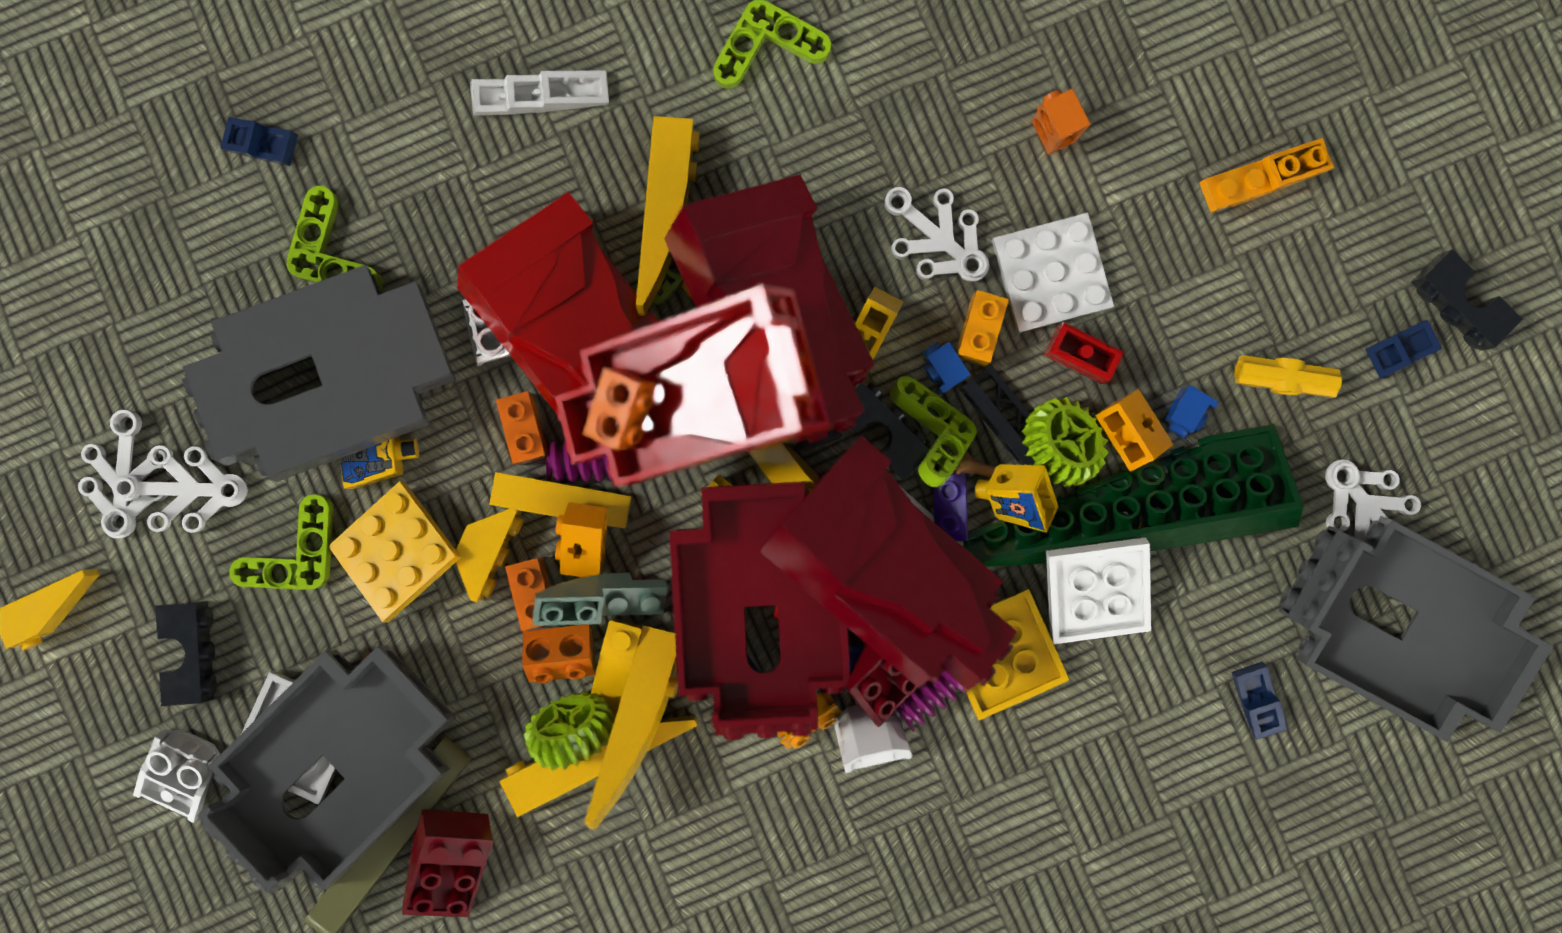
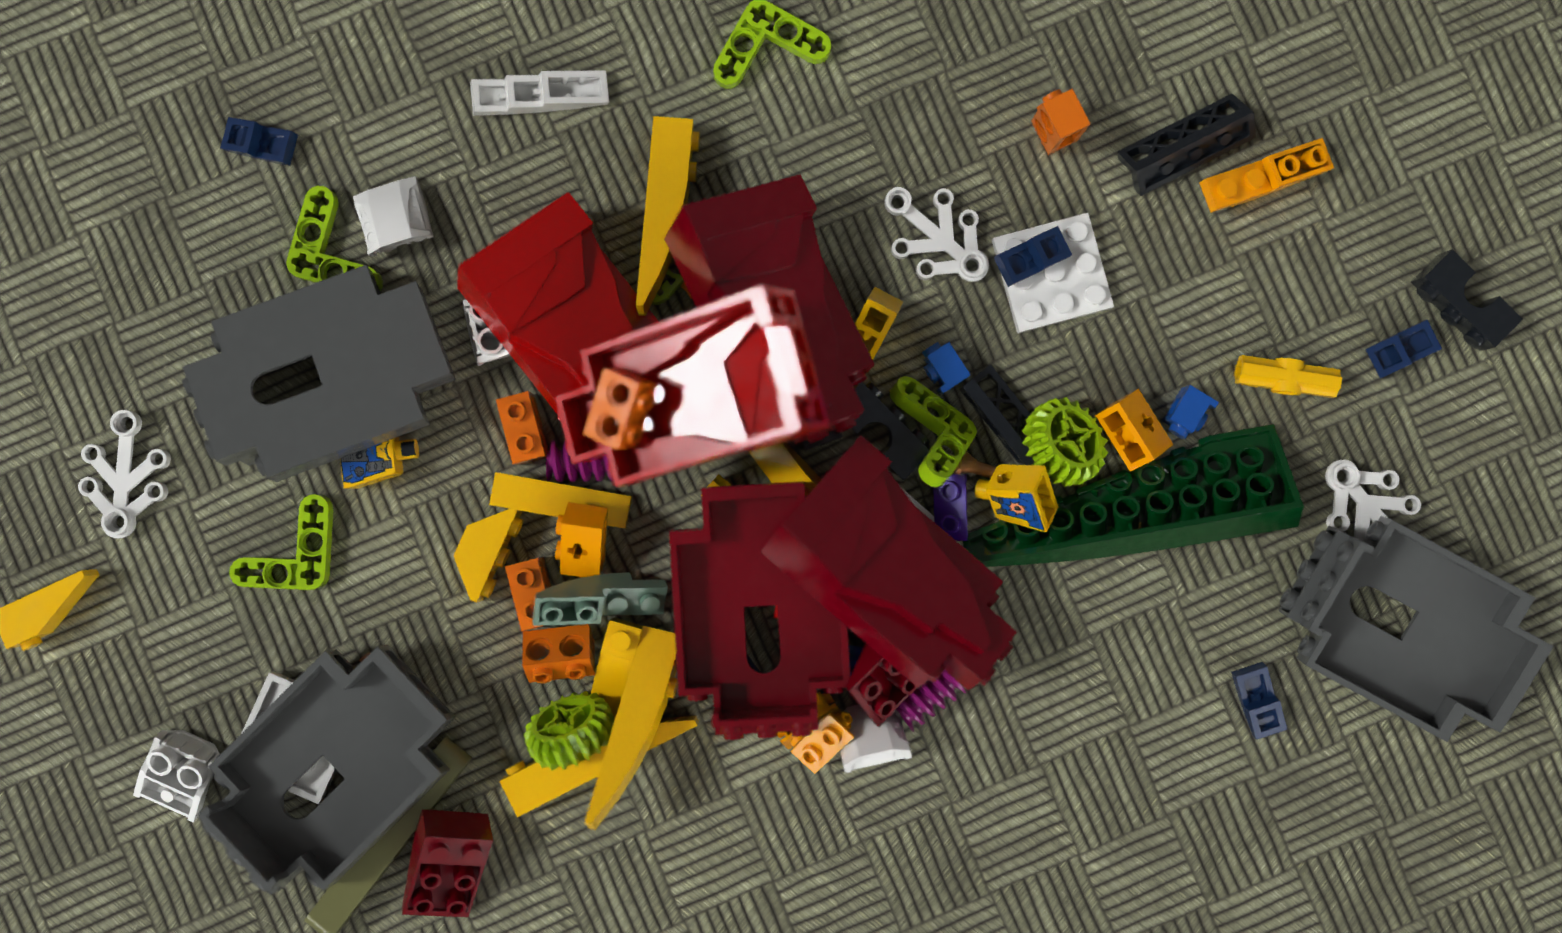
white plant [112,445,248,533] -> none
black arch [155,601,217,706] -> none
yellow plate [328,481,461,623] -> none
light orange brick [956,290,1009,367] -> none
yellow plate [963,589,1070,721] -> none
red brick [1043,322,1124,385] -> none
white plate [1046,537,1151,644] -> none
none -> white slope [353,176,434,257]
none -> light orange hinge [790,712,855,774]
none -> dark blue slope [994,226,1072,287]
none -> black fence [1117,93,1256,196]

